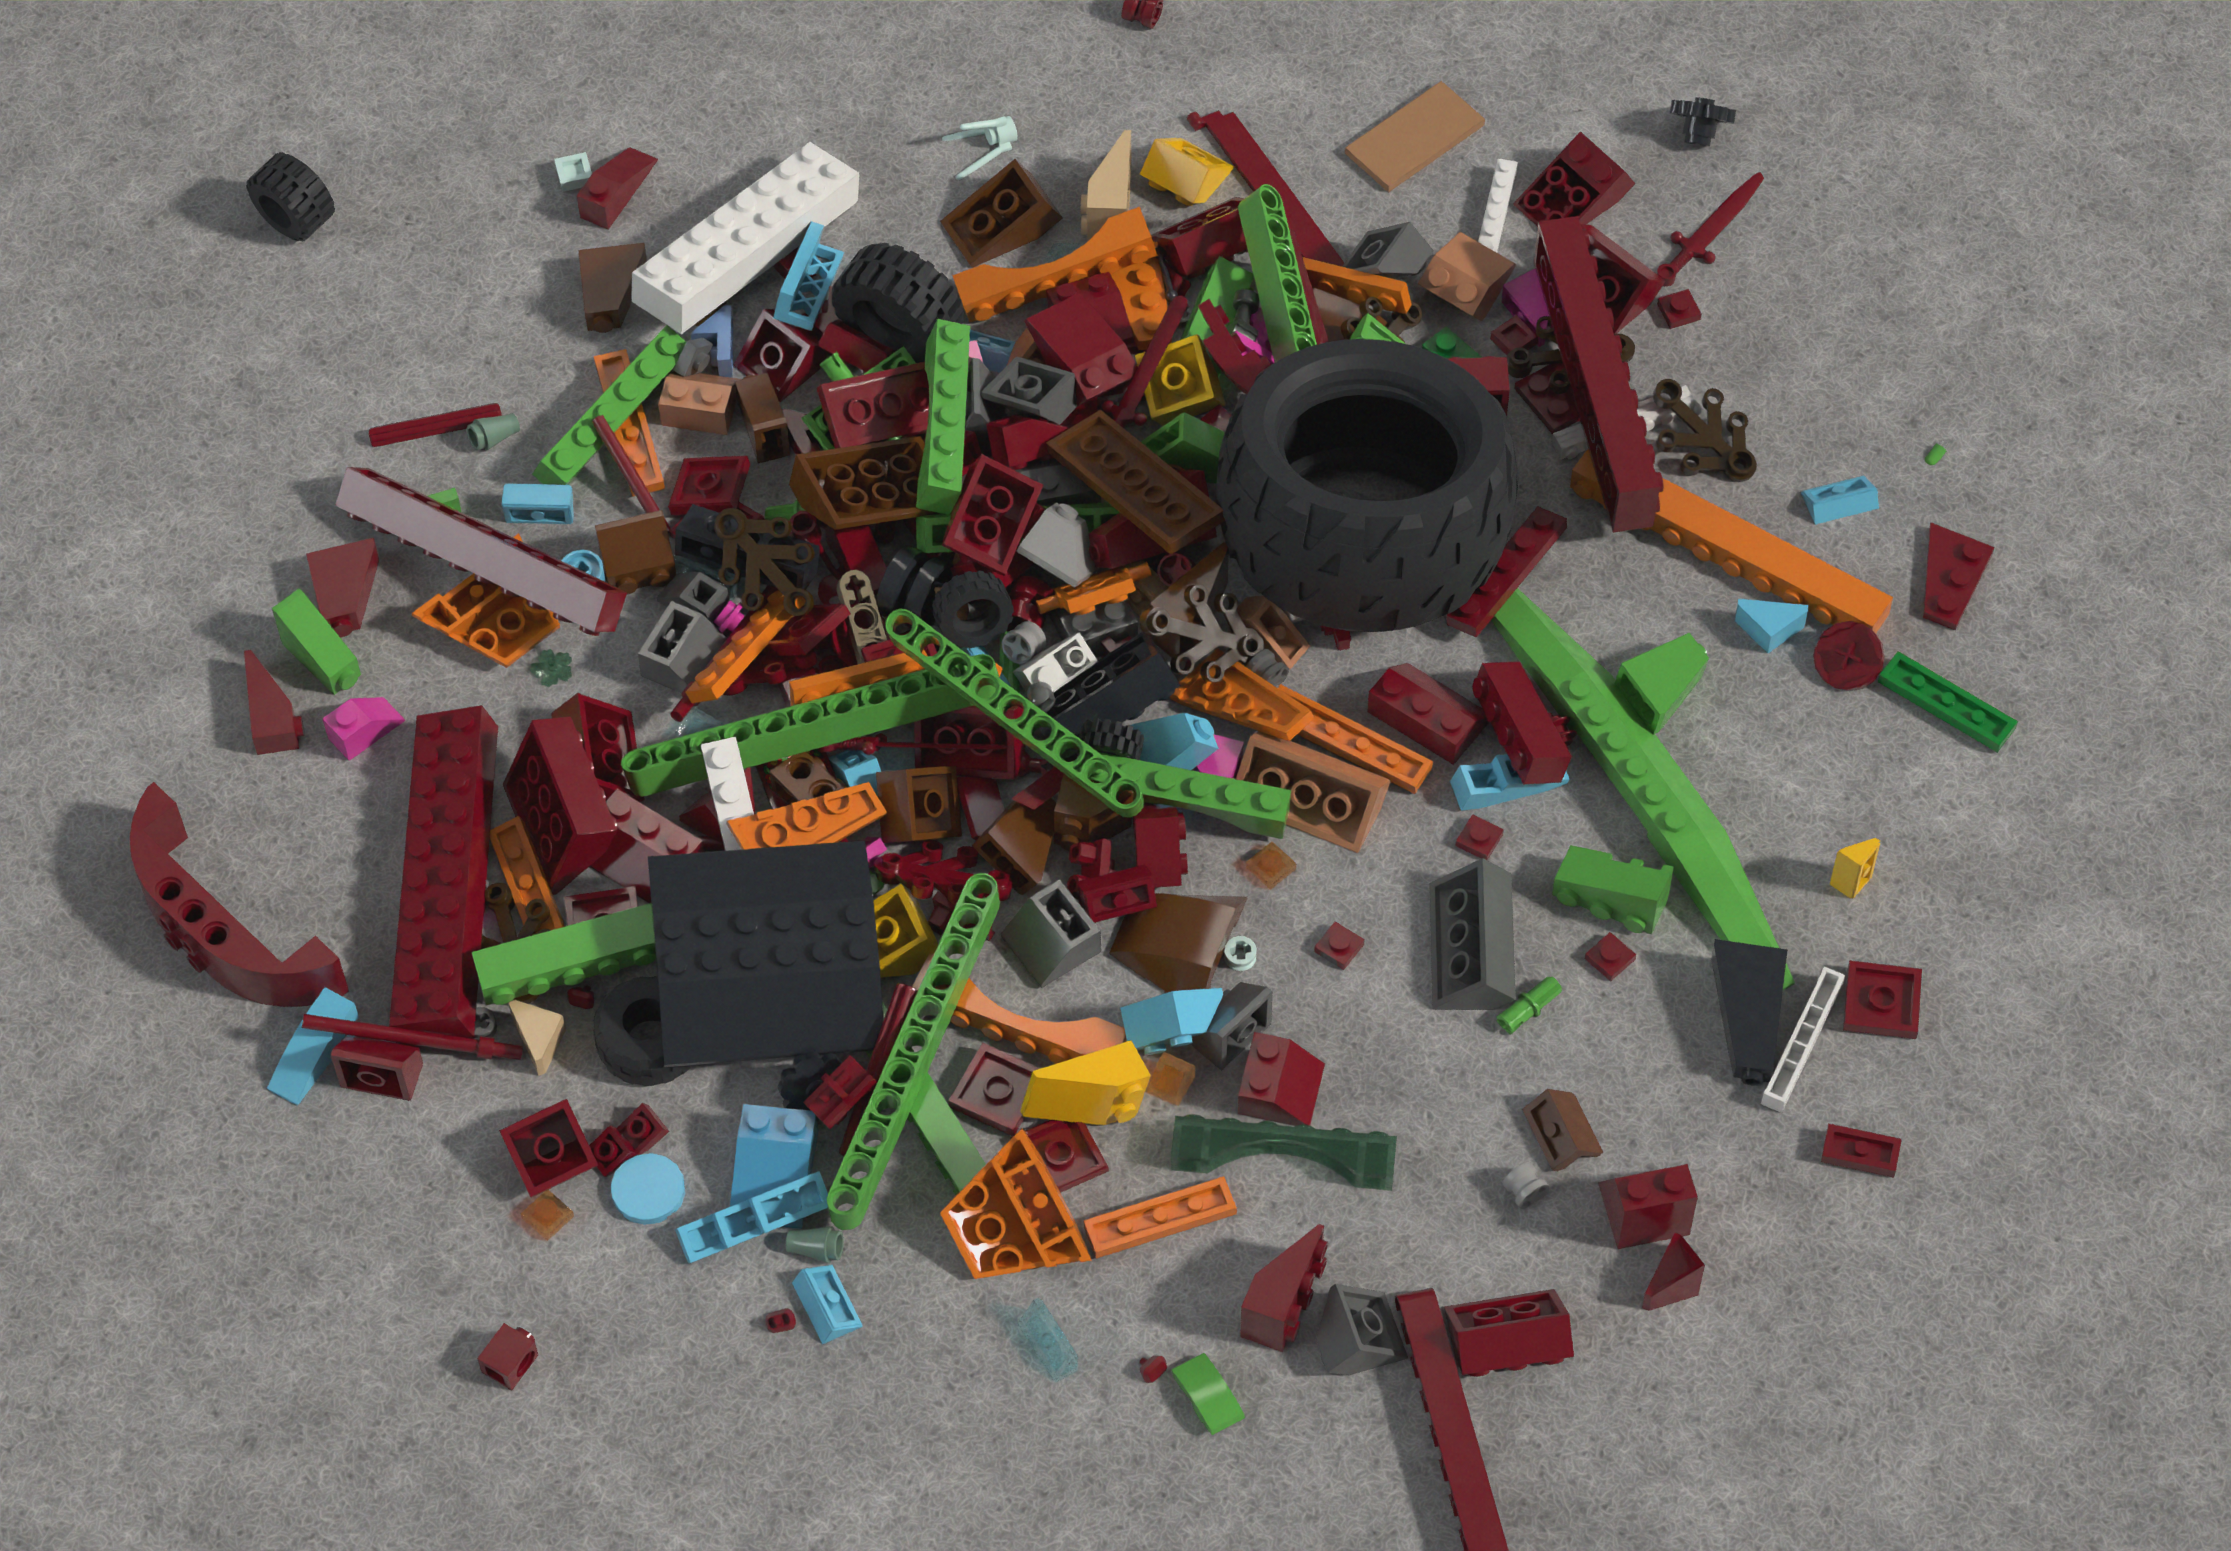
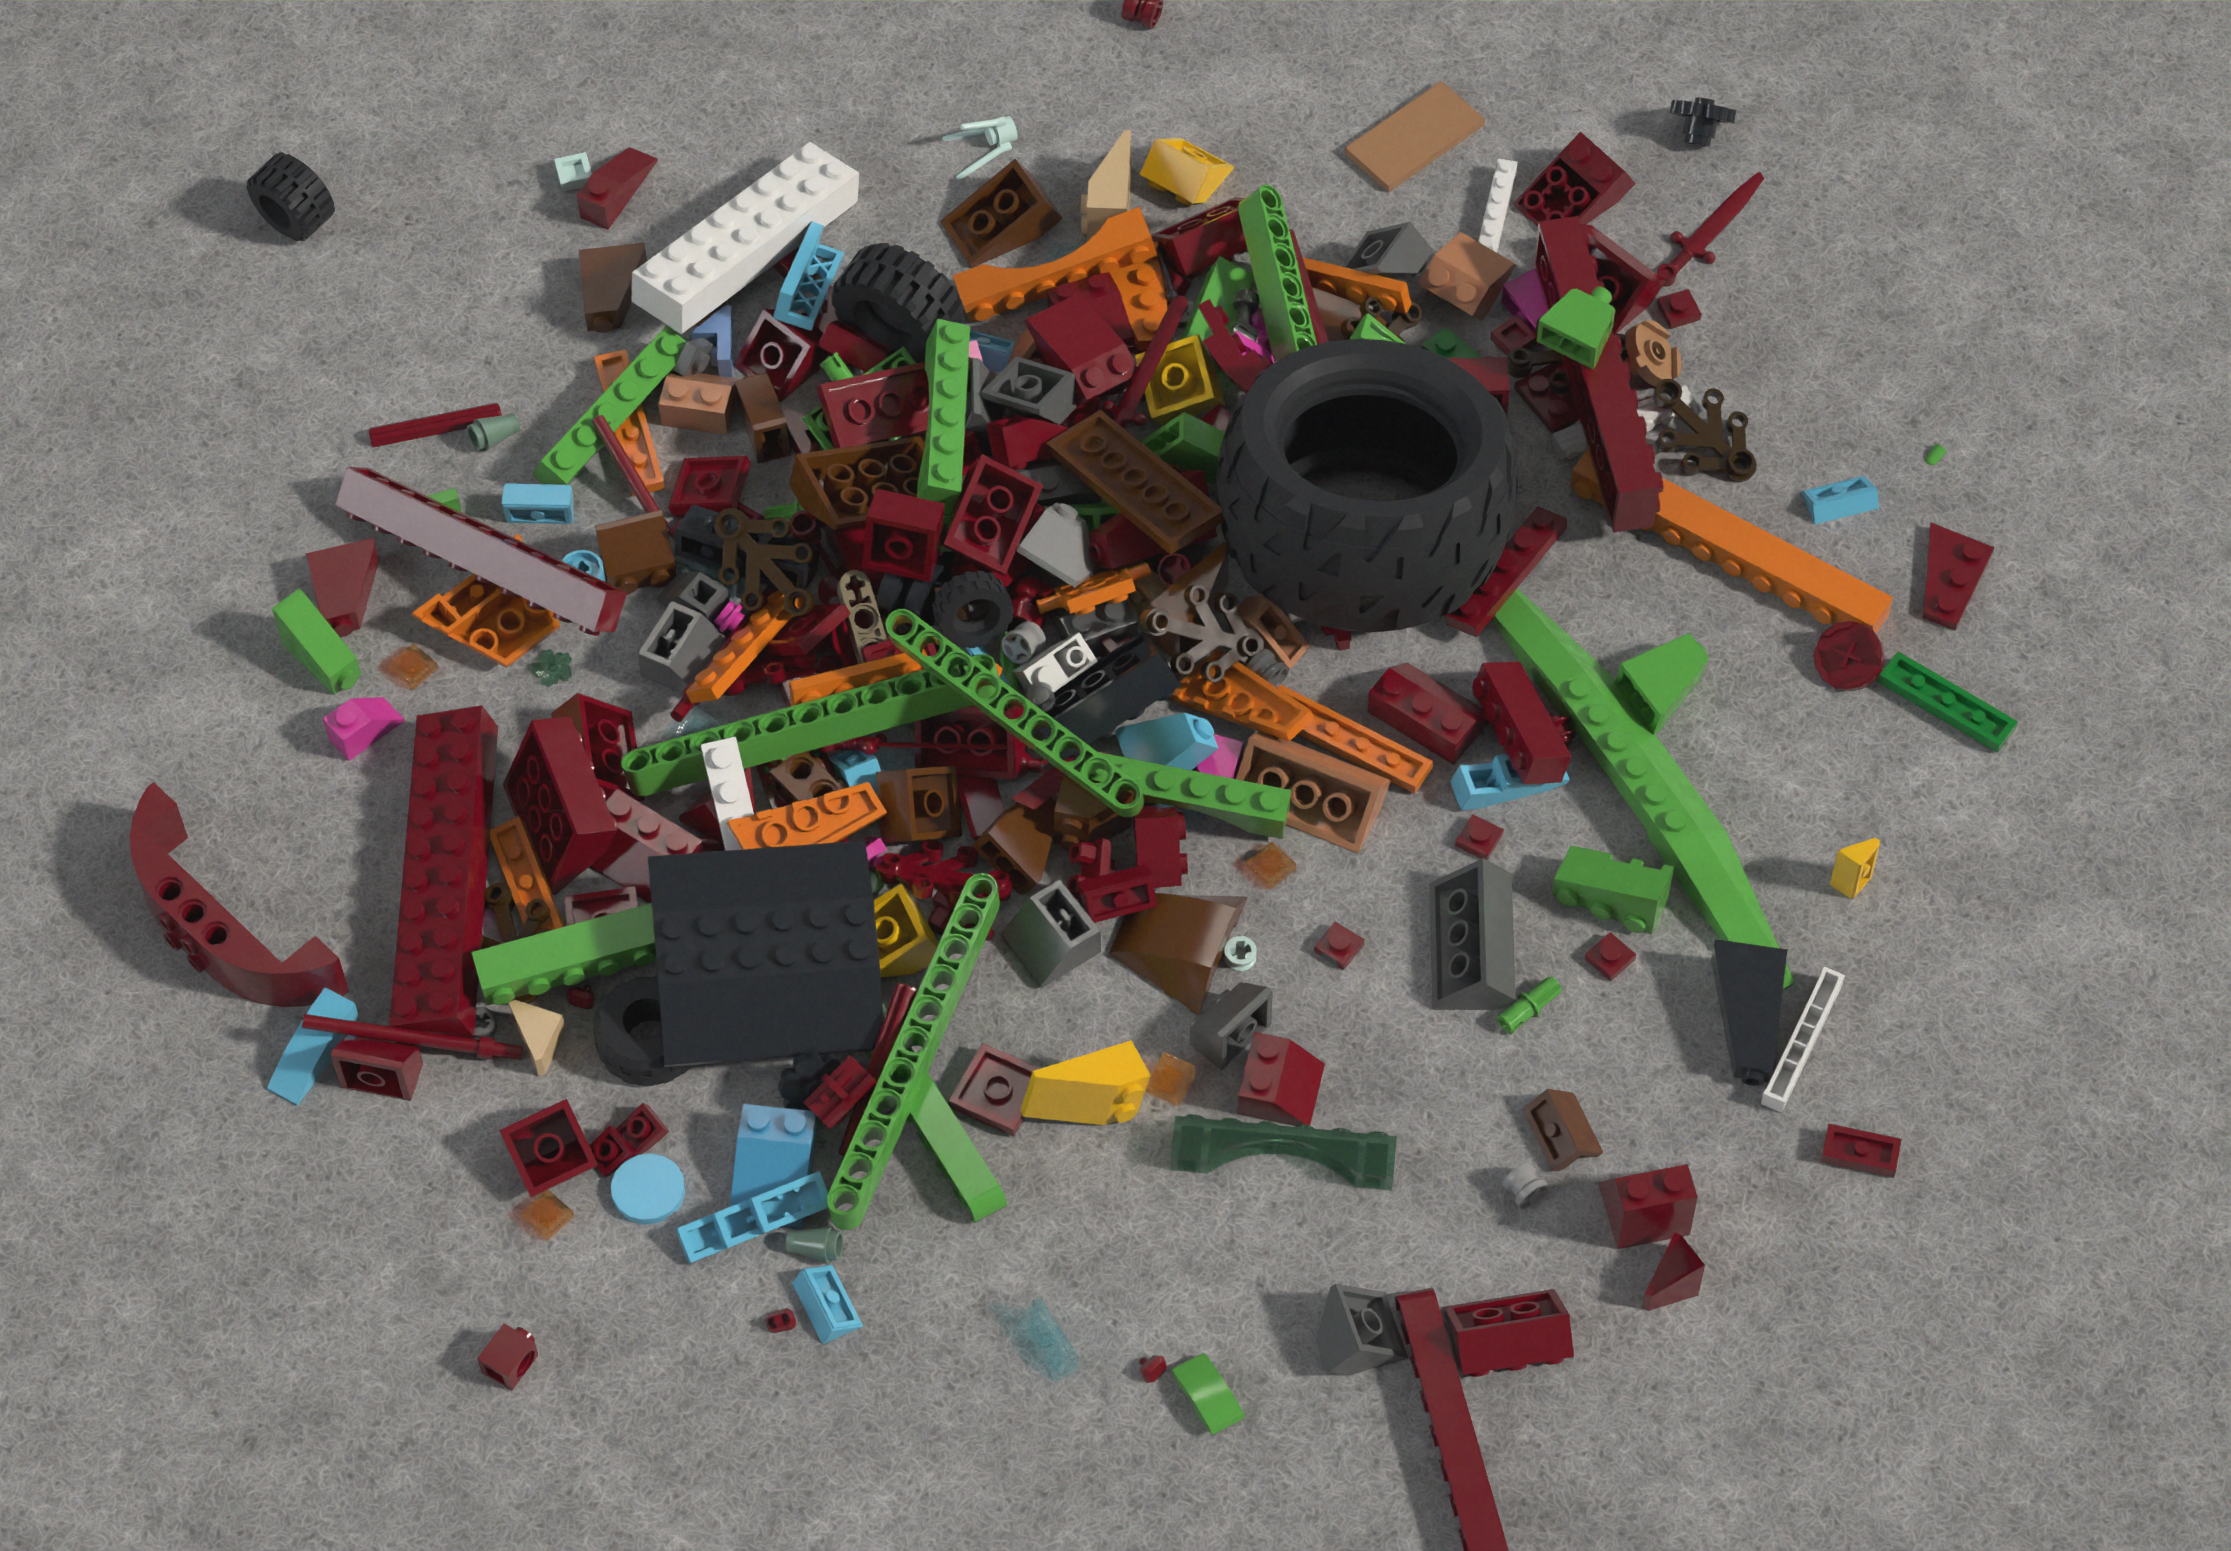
dark red slope [244,650,305,755] -> none
orange arch [912,953,1127,1064] -> none
orange wedge [940,1128,1092,1279] -> none
dark red tile [1010,1120,1109,1193] -> none
black tyre [1076,718,1144,760] -> none
orange plate [1084,1176,1237,1259] -> none
medium azure slope [1120,988,1223,1055] -> none
dark red piece [1187,110,1344,266] -> none
dark red slope [1240,1224,1328,1352] -> none
medium azure slope [1735,599,1808,653] -> none
dark red plate [1843,960,1922,1039] -> none
none -> clear orange plate [388,644,438,690]
none -> dark red brick [862,489,945,582]
none -> bright green torso [1536,286,1615,369]
none -> medium nougat plate [1625,320,1682,387]

